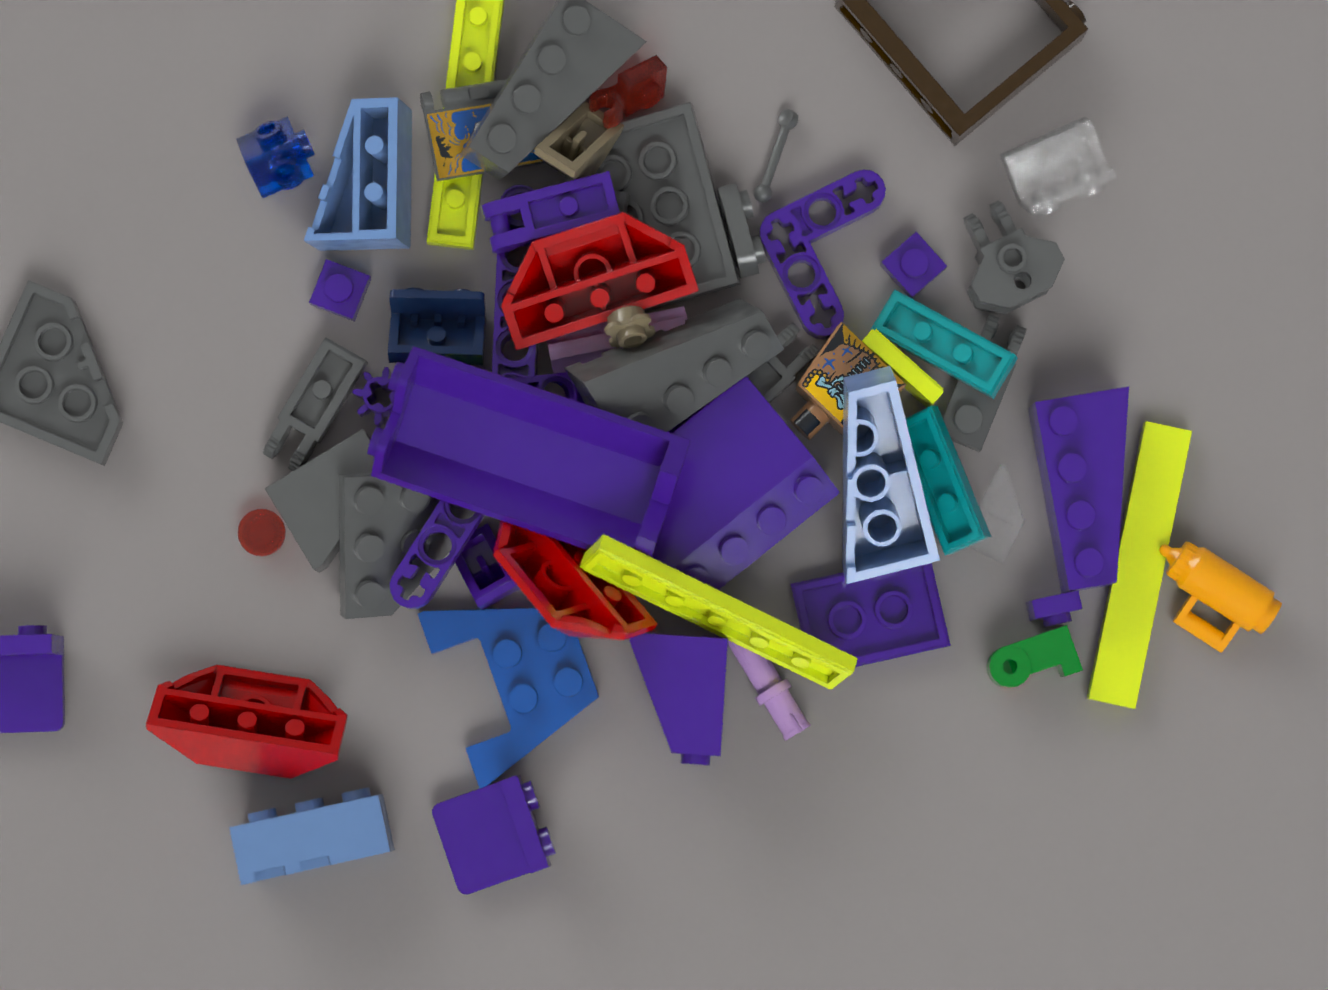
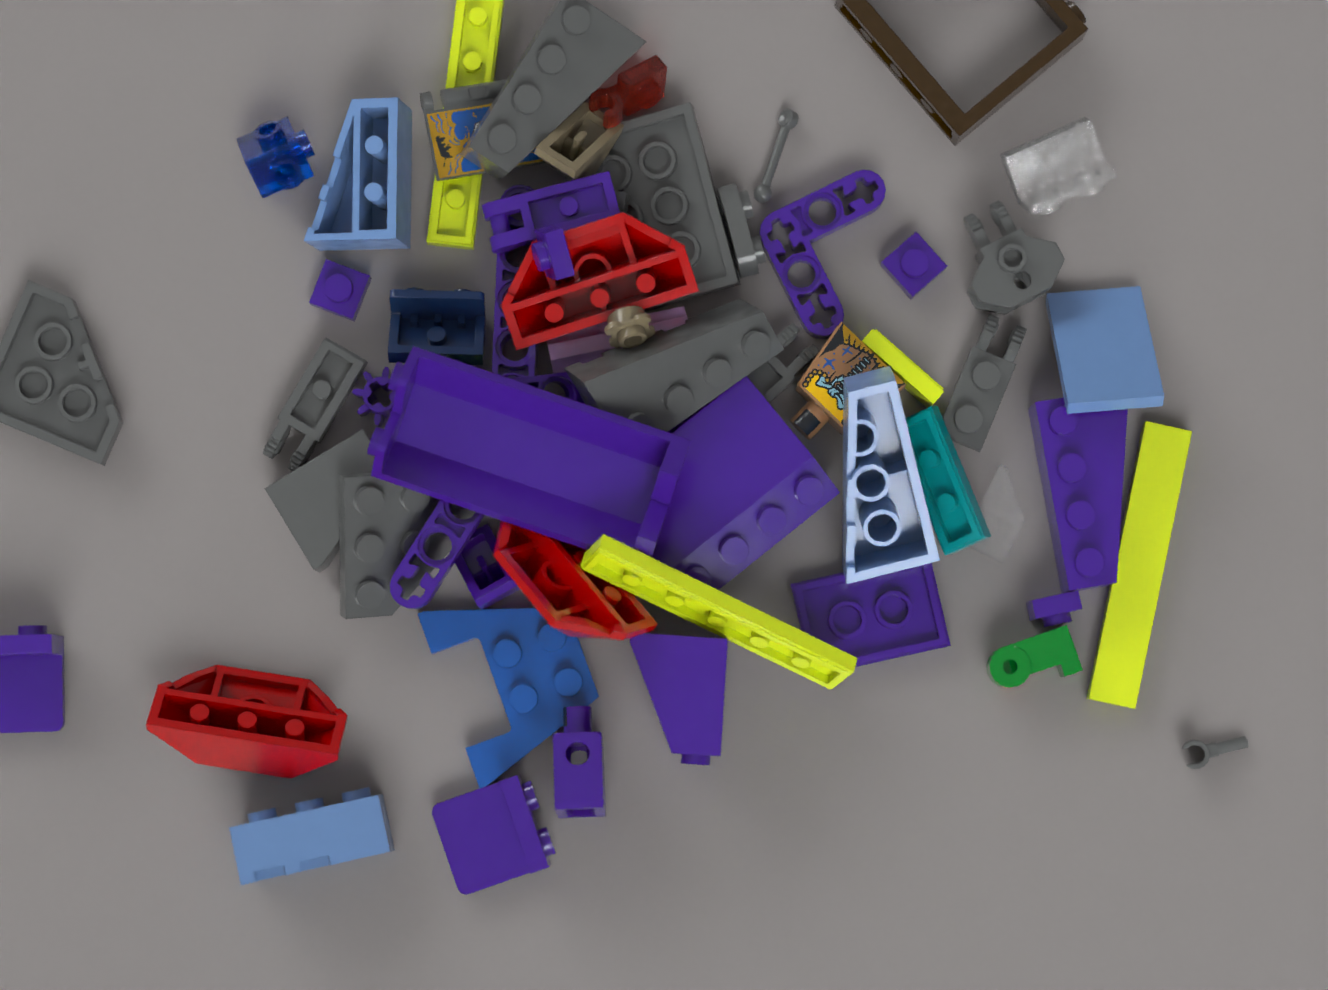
clear red plate [238,509,286,557] -> none
lavender pin [728,640,811,741] -> none
teal tile [870,289,1018,399] -> none
light orange piece [1159,541,1282,653] -> none
none -> dark purple plate [531,225,575,280]
none -> dark purple torso [553,706,606,819]
none -> medium blue tile [1046,286,1164,414]
none -> dark grey hand [1182,736,1248,769]

